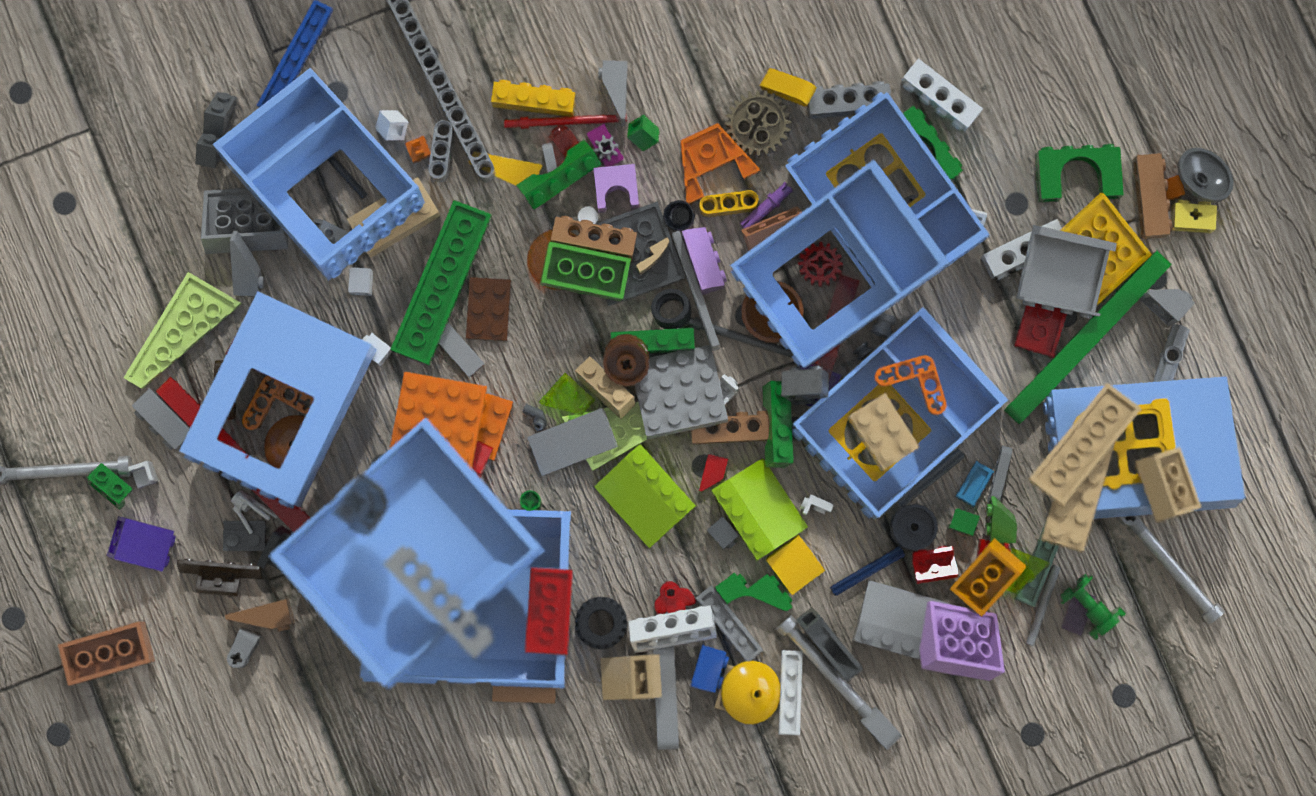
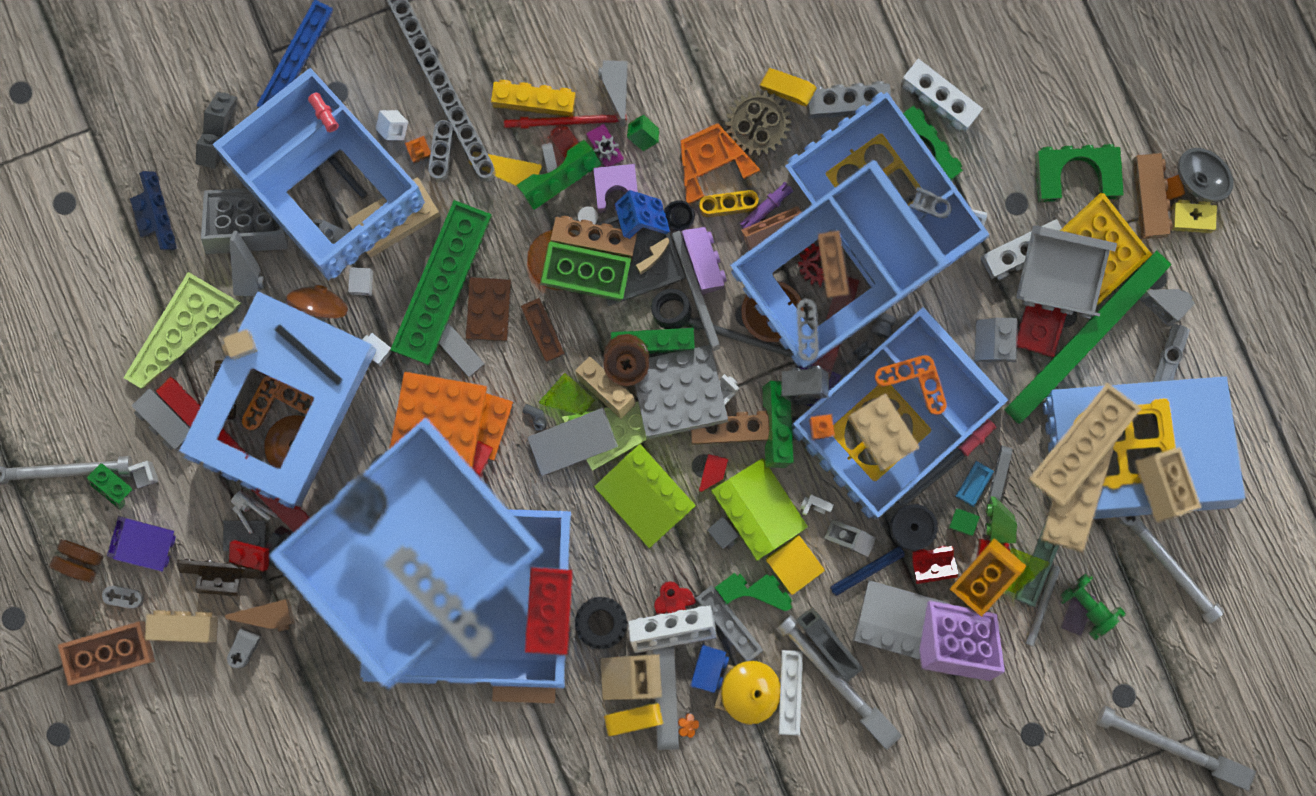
green wheel [520,490,541,511] -> none
none -> reddish brown wheel [49,539,104,583]
none -> light grey beam [102,586,143,608]
none -> dark blue bracket [130,171,177,250]
none -> tan brick [145,610,218,642]
none -> tan brick [222,329,258,360]
none -> red plate [229,540,269,571]
none -> black bar [275,324,343,386]
none -> dark orange dish [286,285,348,318]
none -> coral pin [308,92,339,133]
none -> reddish brown plate [521,298,565,363]
none -> yellow beam [604,703,663,737]
none -> blue bracket [615,190,670,239]
none -> orange plant [678,714,699,738]
none -> light grey beam [797,299,819,361]
none -> orange brick [809,414,835,440]
none -> medium nougat plate [818,231,849,297]
none -> light grey slope [824,520,876,557]
none -> light grey piece [909,187,952,219]
none -> coral pin [958,419,997,457]
none -> light grey slope [975,318,1018,362]
none -> flat silver piece [1096,706,1256,791]

